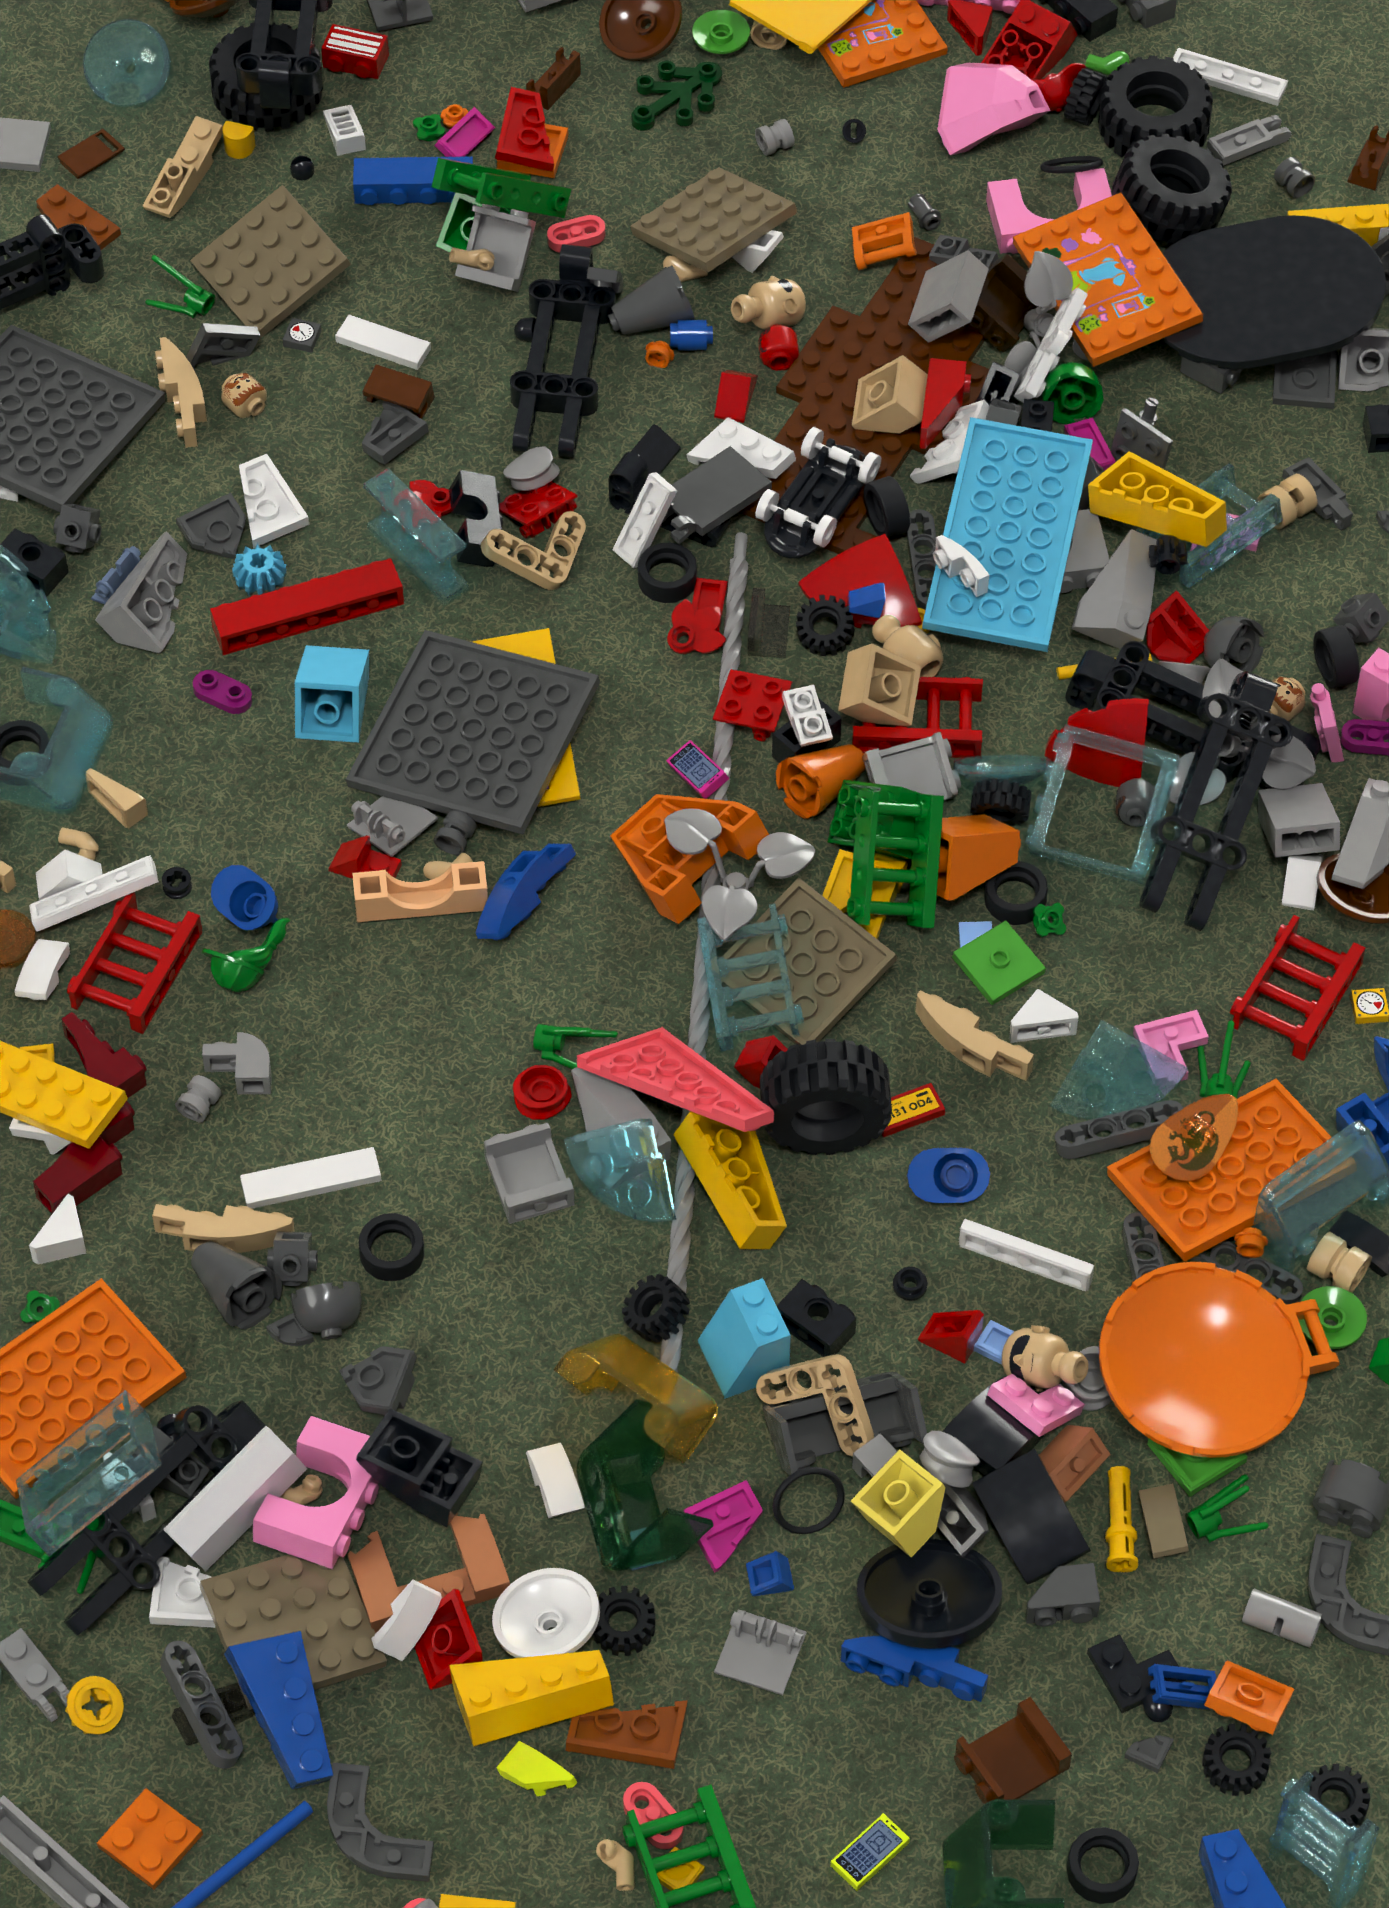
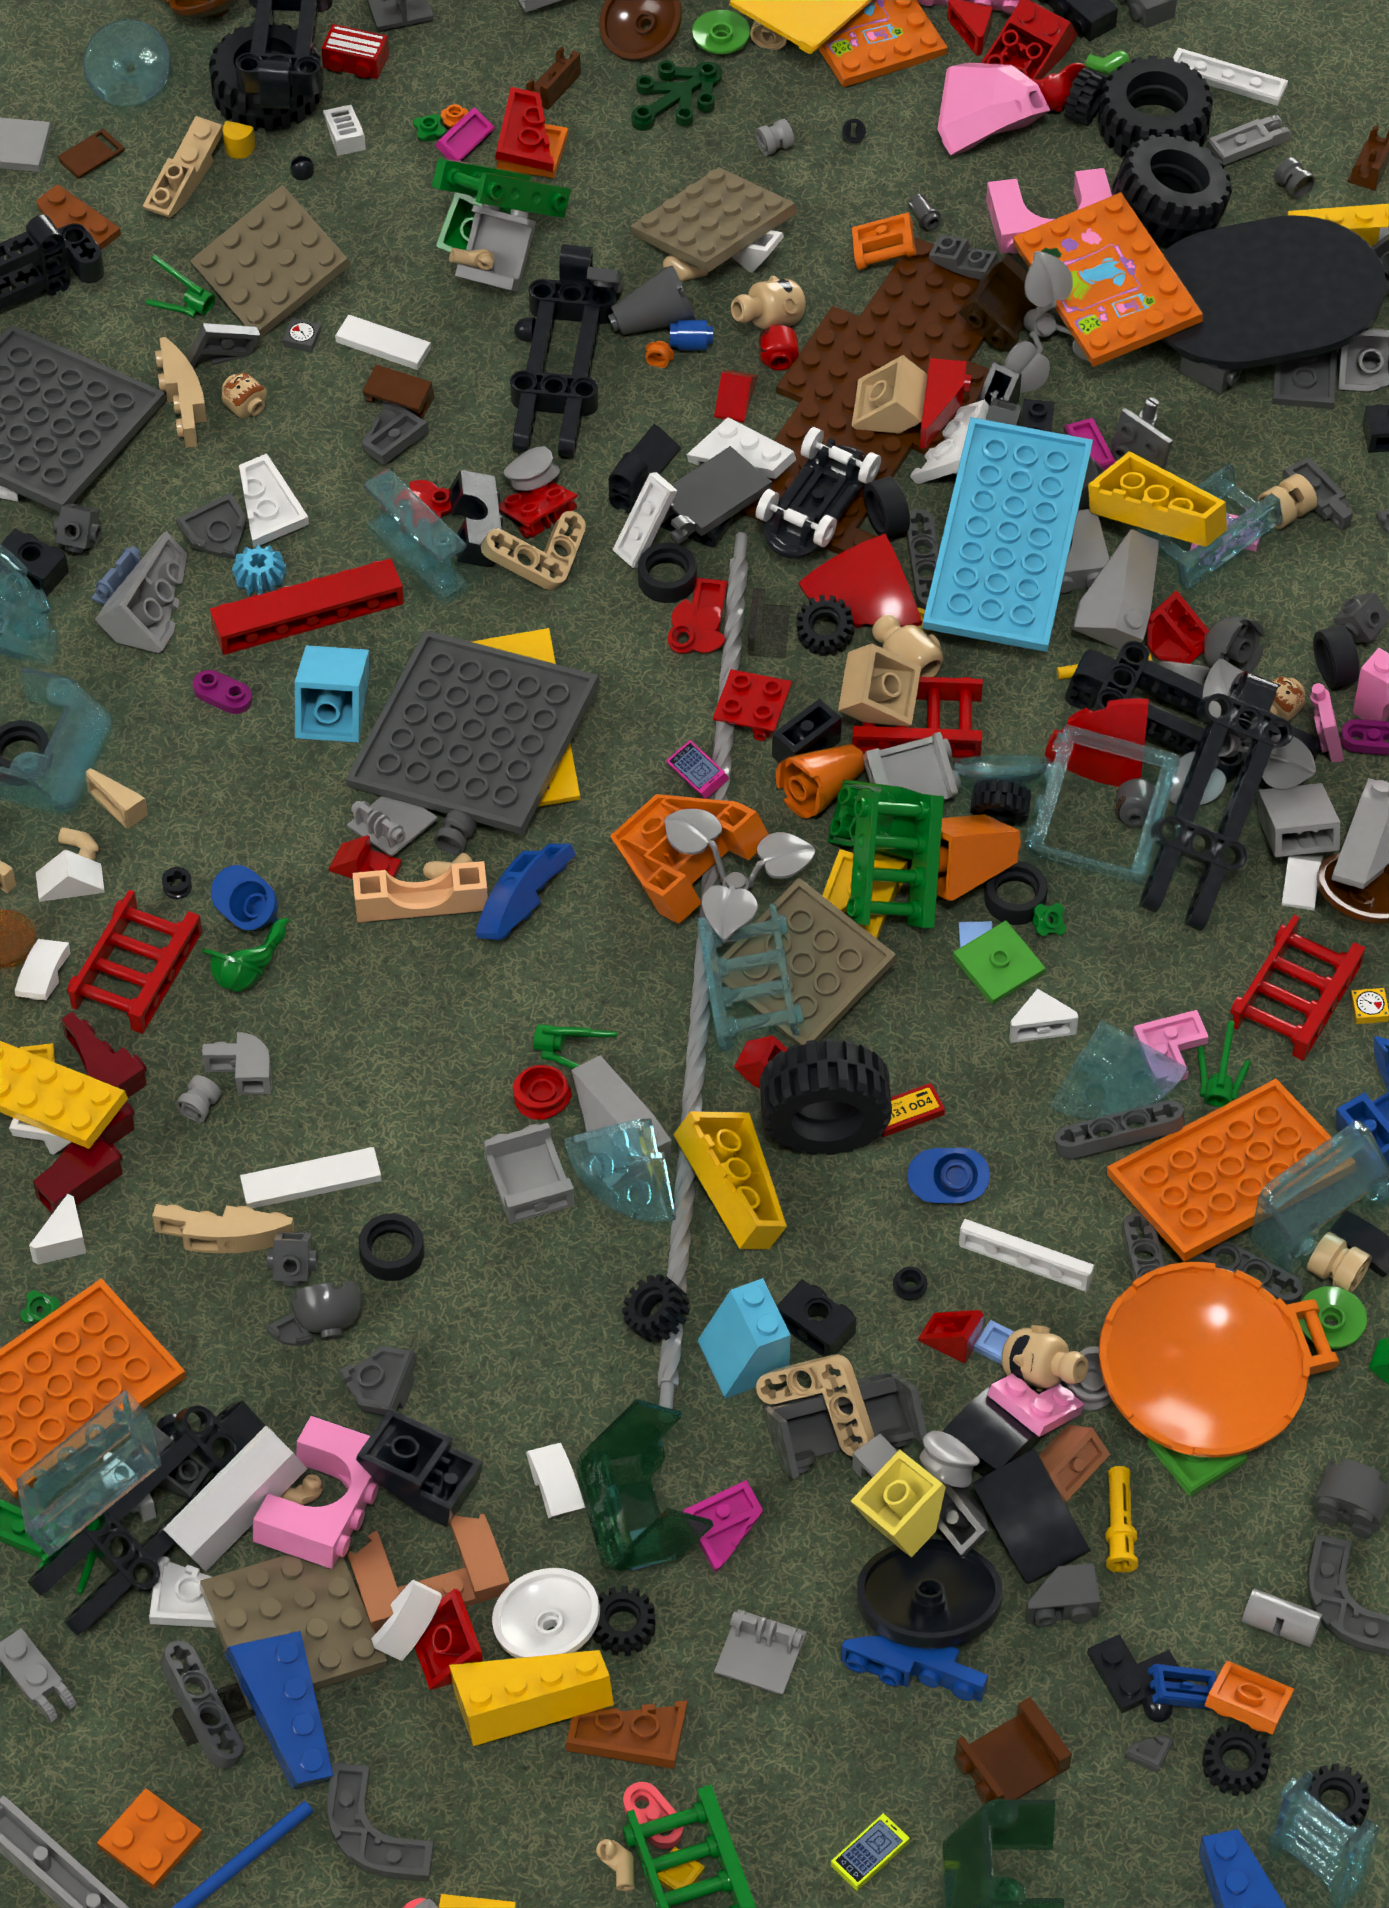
white tile [29,855,159,932] -> none
yellow gear [65,1676,124,1735] -> none
dark grey cone [191,1241,282,1329] -> none
blue brick [353,156,473,205] -> none
neon yellow slope [496,1741,577,1796] -> none
coral plate [547,215,605,253] -> none
clear yellow windscreen [554,1334,718,1464] -> none
coral wing [577,1027,774,1132] -> none
blue slope [746,1551,794,1596] -> none
black tyre [772,1467,845,1534] -> none
white slope [782,685,833,747] -> none
blue slope [848,583,886,618] -> none
light grey brick [908,250,989,343] -> none
tan slope [916,990,1034,1081] -> none
white slope [933,535,989,597] -> none
white hinge [1014,288,1088,402] -> none
black tyre [1040,156,1103,173] -> none
green cylinder [1042,362,1104,424] -> none
black tyre [1066,1827,1139,1904] -> none
dark tan slope [1138,1483,1189,1558] -> none
black gear [1149,535,1187,575] -> none
clear orange shield [1149,1094,1238,1181] -> none
green plant [1185,1474,1268,1543] -> none
orange plate [1234,1227,1268,1258] -> none

